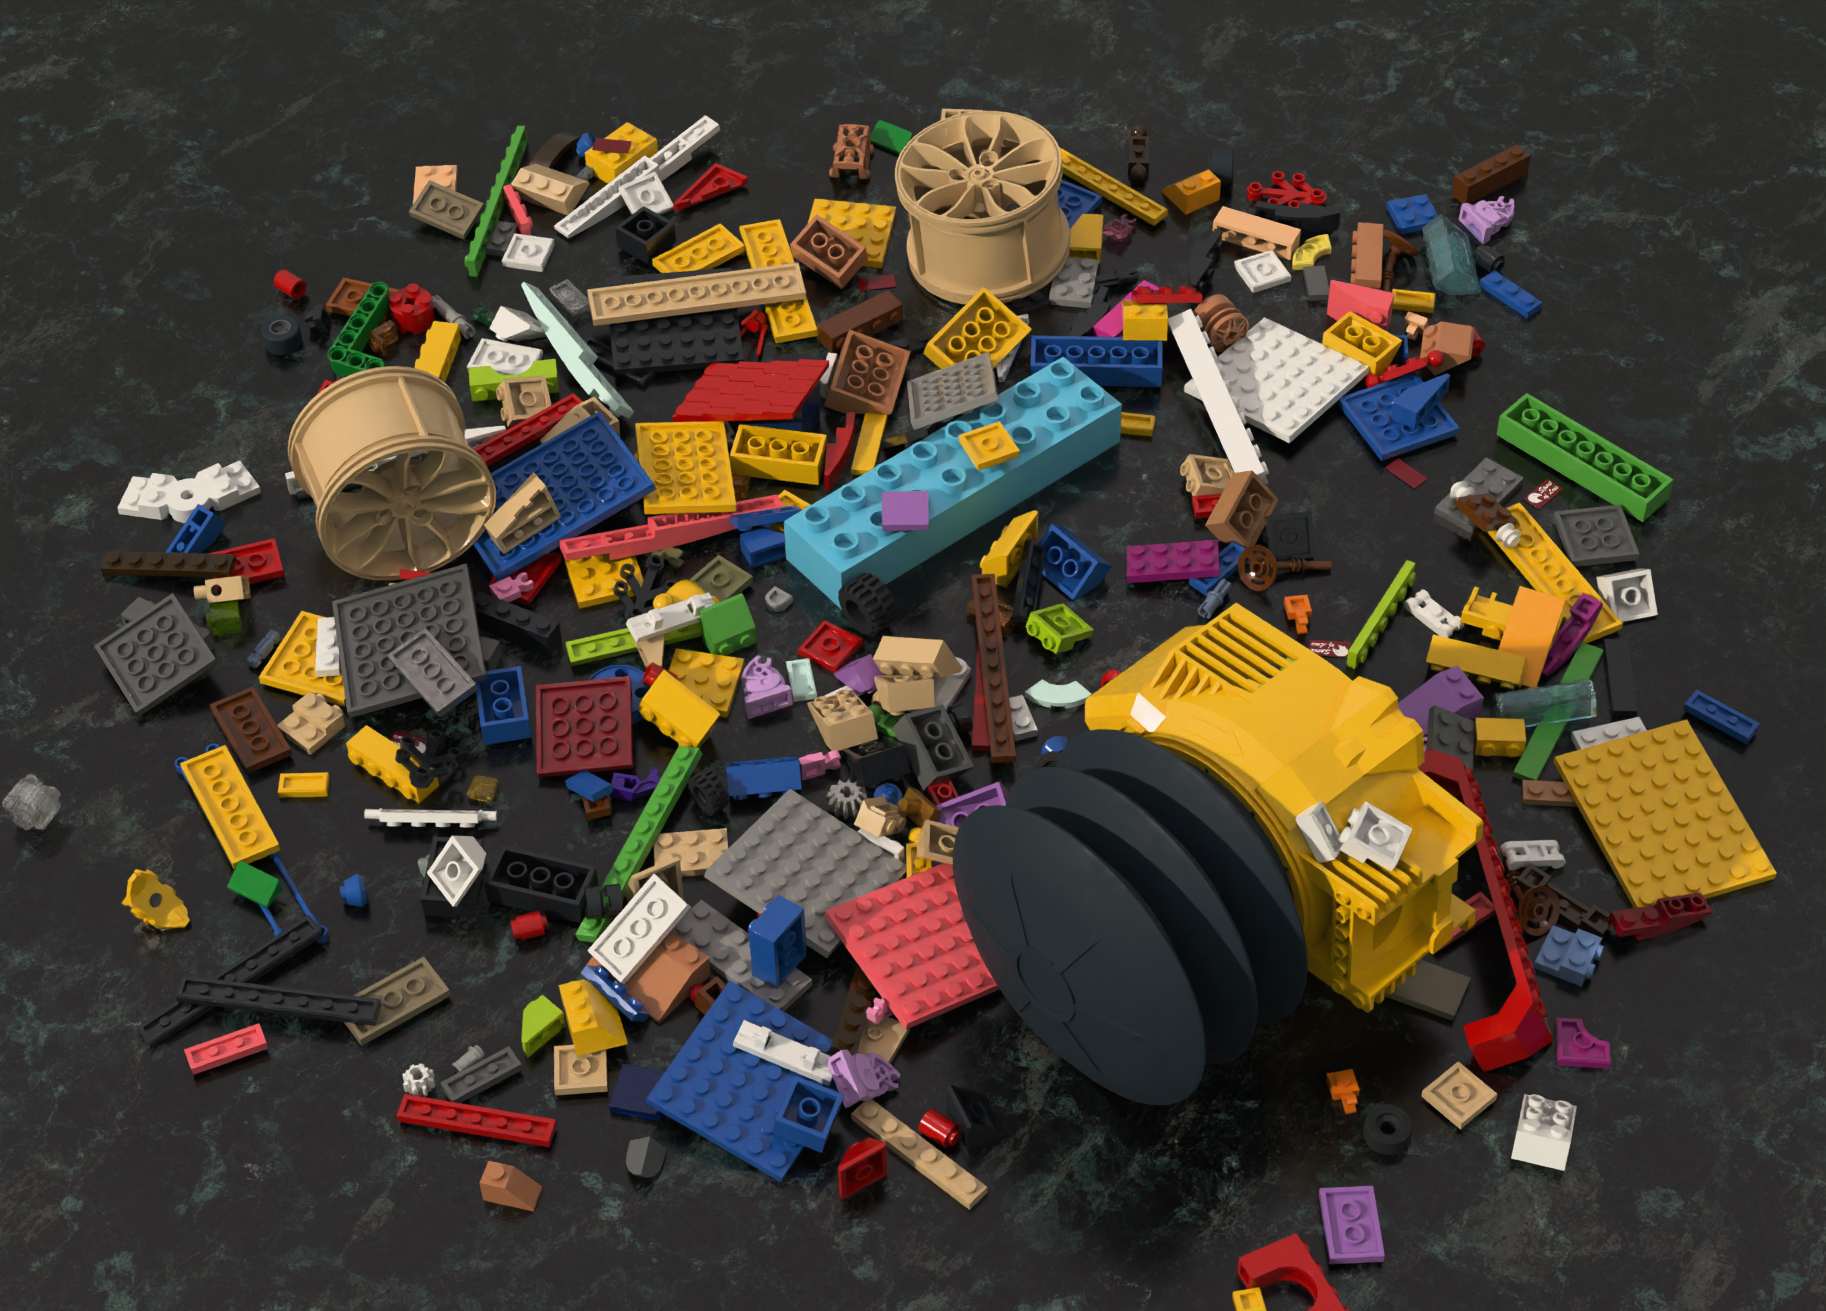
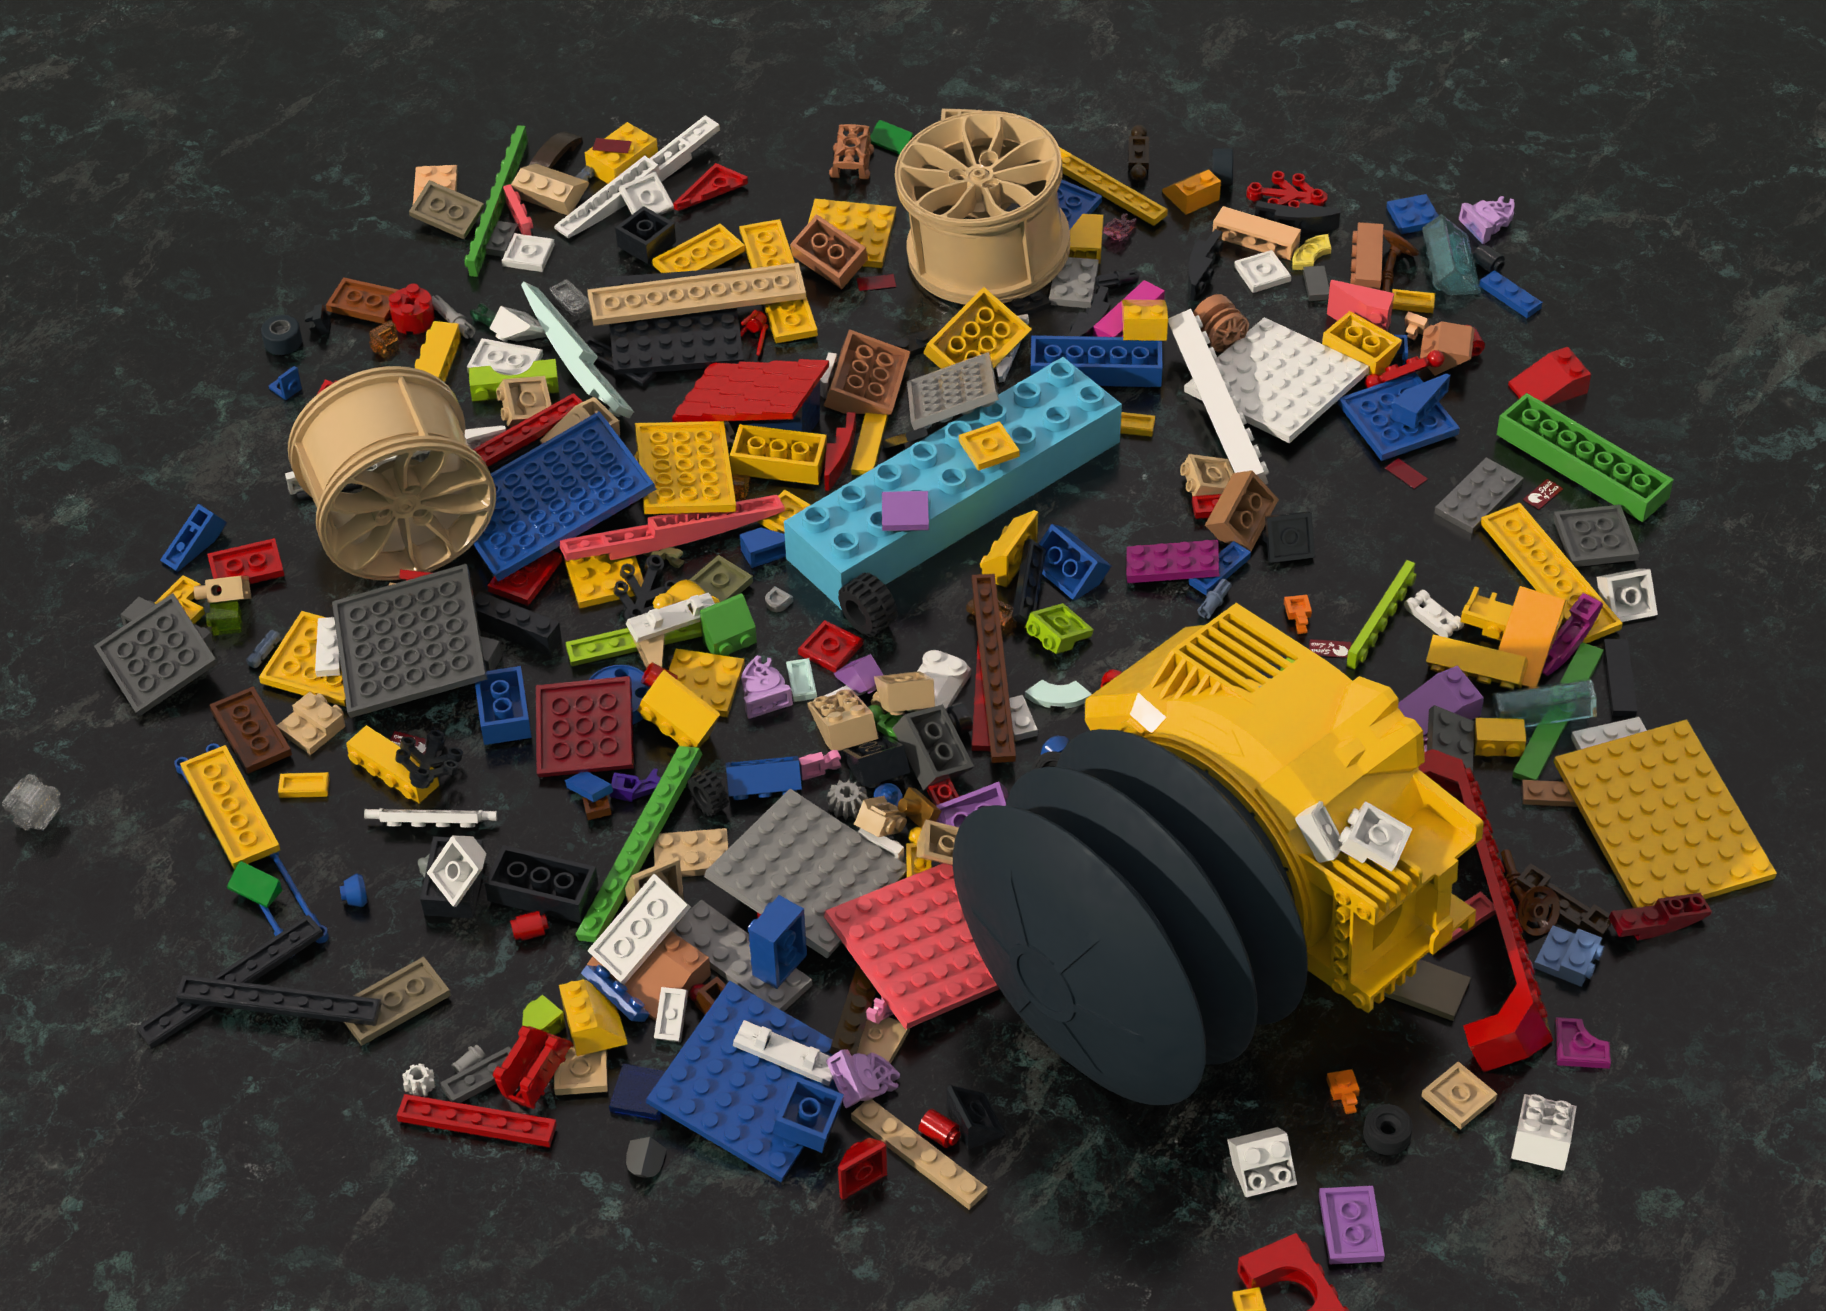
dark brown plate [100,551,237,578] -> none
white plate [118,460,261,523] -> none
yellow piece [121,869,190,929] -> none
coral plate [184,1023,268,1075] -> none
red brick [274,269,307,299] -> none
green beam [327,282,390,377] -> none
flat silver plate [387,628,479,717] -> none
clear yellow tile [467,775,499,802] -> none
nougat slope [480,1161,542,1212] -> none
tan wedge [484,472,561,554] -> none
bright pink plate [489,572,534,603] -> none
blue cone [576,133,596,159] -> none
black wheel [584,884,623,920] -> none
blue plate [730,505,802,531] -> none
reddish brown brick [817,290,903,353] -> none
tan slope [873,636,962,678] -> none
red plate [1131,286,1202,303] -> none
reddish brown dish [1238,545,1332,591] -> none
reddish brown plate [1450,481,1521,548] -> none
reddish brown brick [1452,144,1531,204] -> none
white plate [1500,840,1566,870] -> none
blue plate [1683,690,1760,744] -> none
none -> yellow plate [155,575,205,624]
none -> blue bracket [269,366,302,400]
none -> red piece [493,1026,574,1109]
none -> white plate [654,987,688,1042]
none -> white slope [1228,1127,1297,1197]
none -> red slope [1508,347,1591,406]

